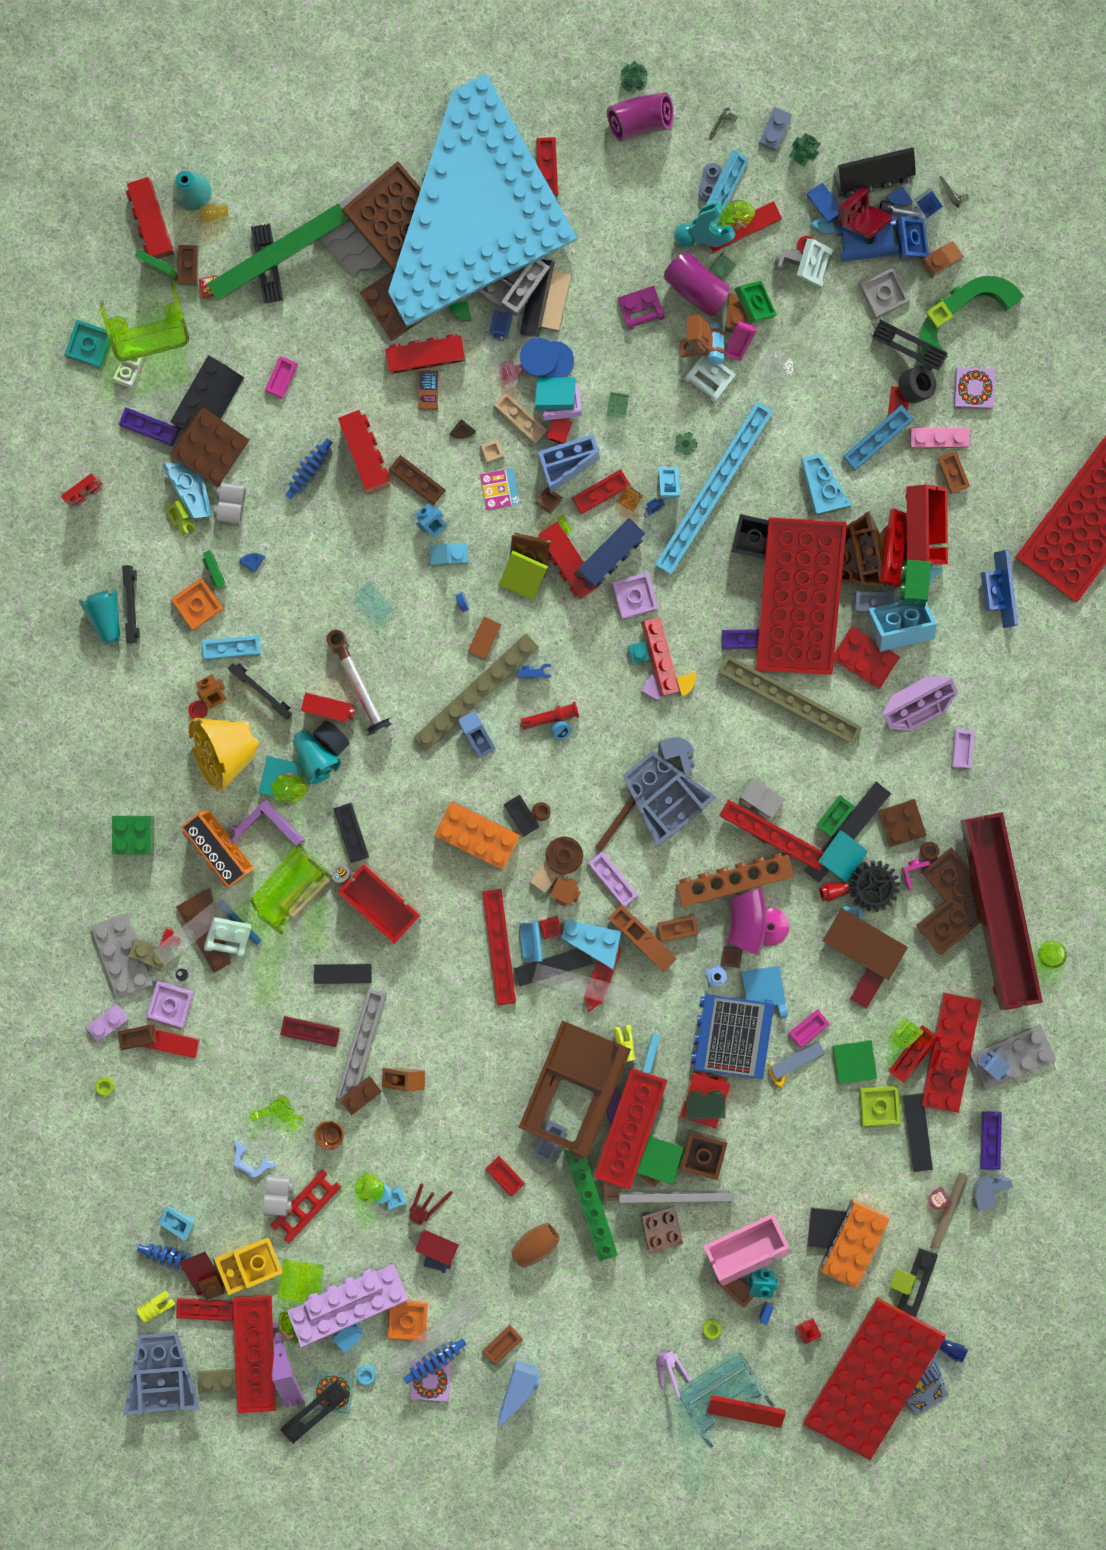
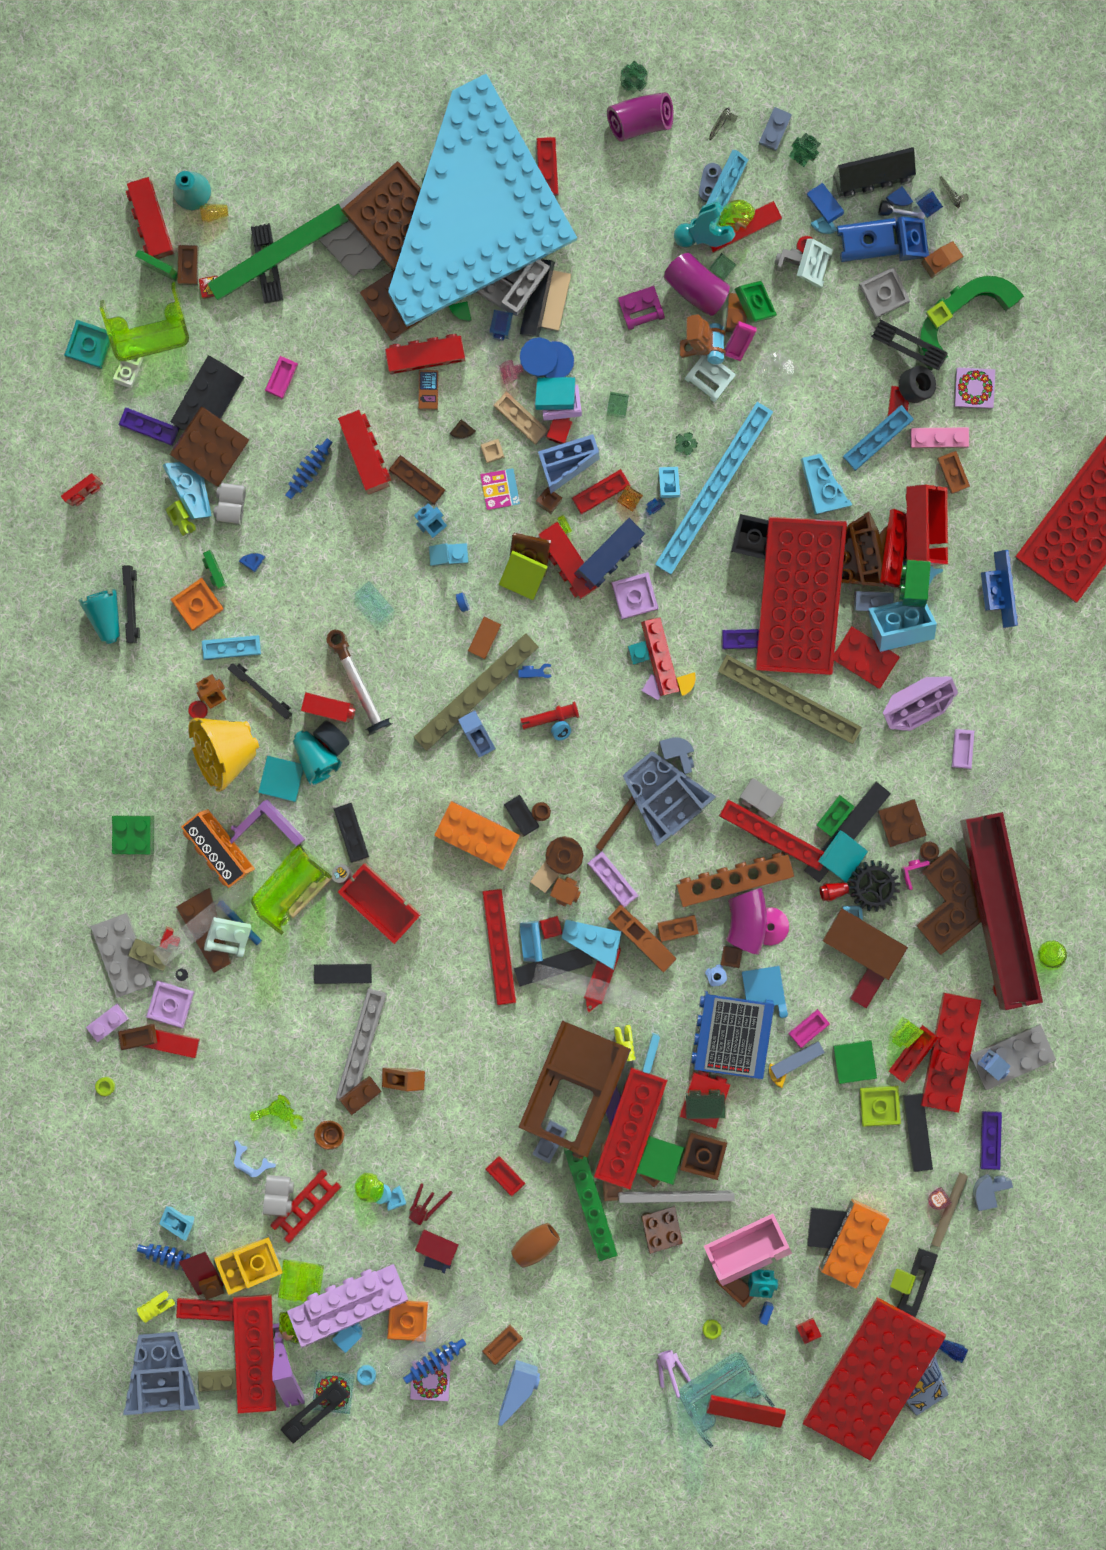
clear neon green hair [270,773,309,805] -> none
dark red tile [280,1016,341,1047] -> none
dark red bracket [838,187,892,238] -> none

